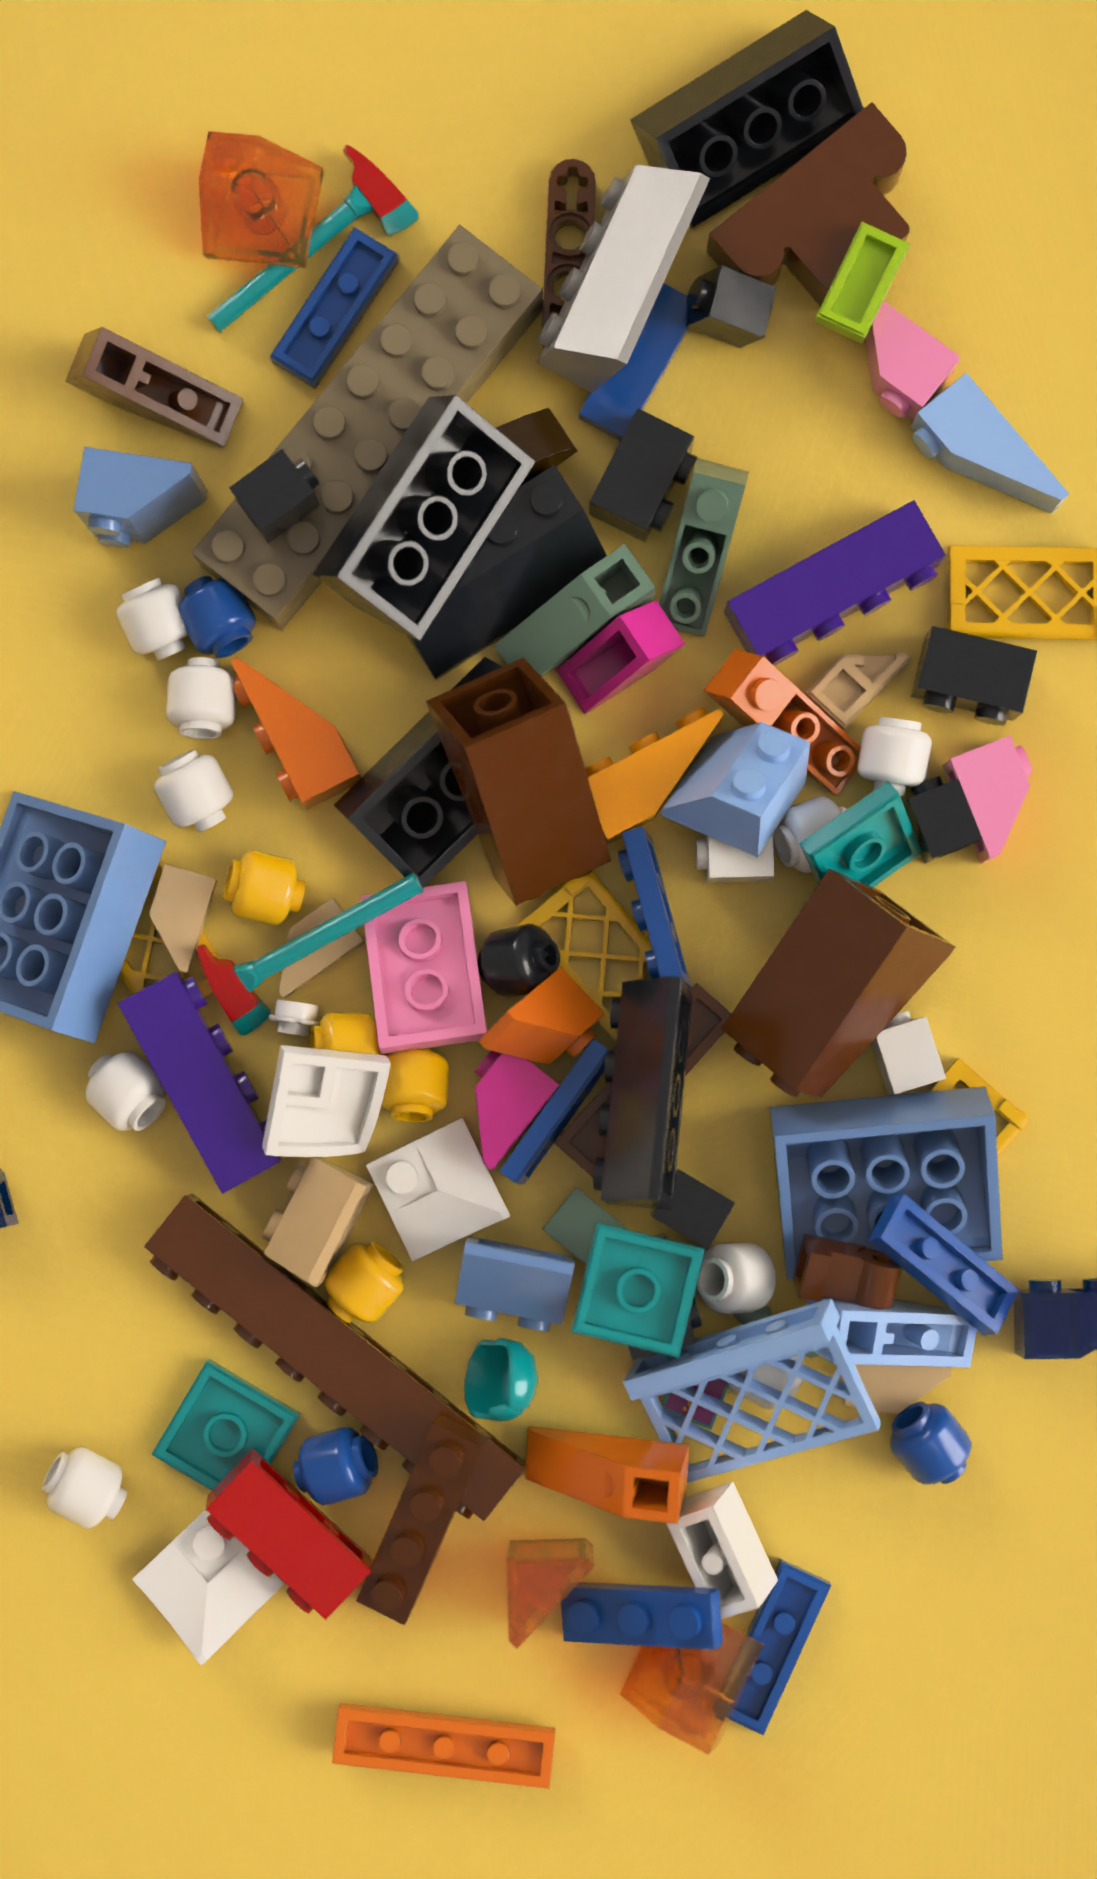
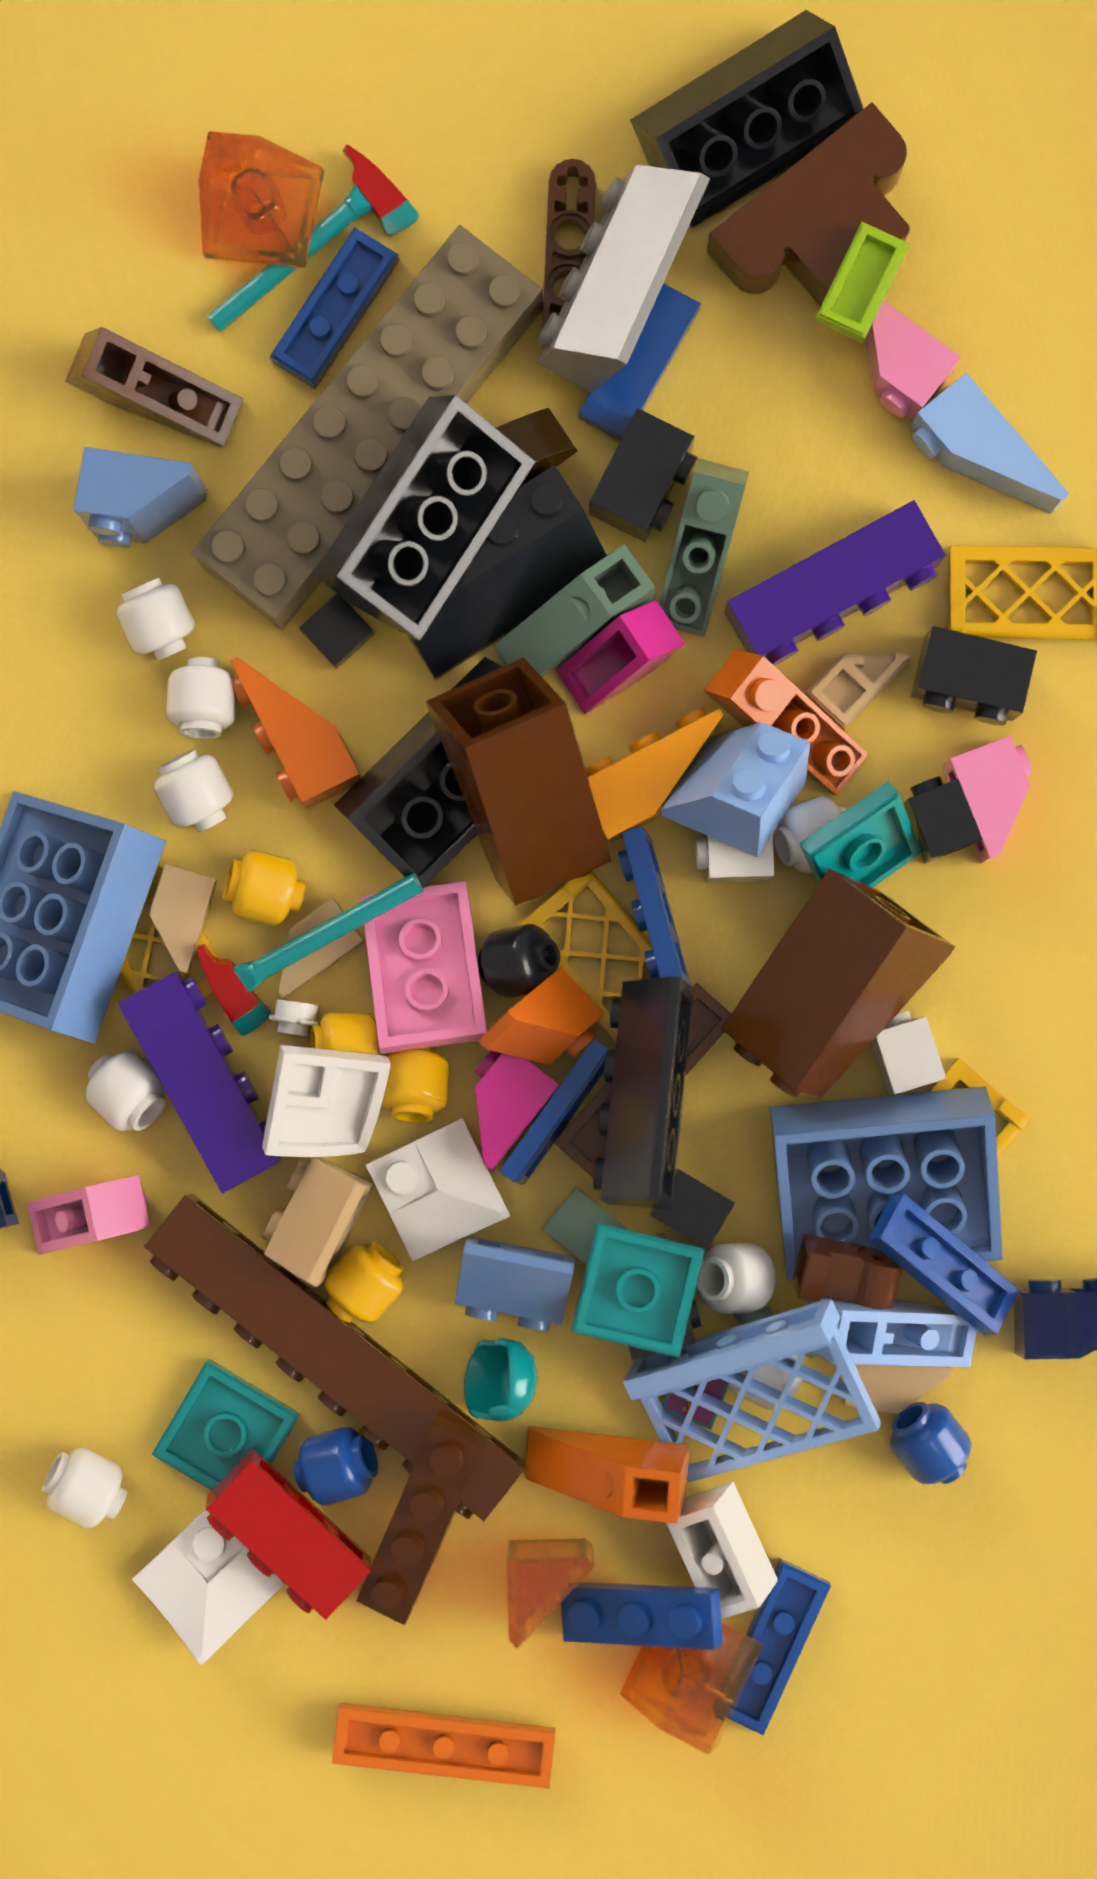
blue head [179,576,256,658] -> none
black brick [229,449,320,544] -> none
black brick [686,265,777,348] -> none
white head [858,717,932,796] -> none
none -> bright pink slope [27,1175,151,1255]
none -> black tile [299,593,375,669]

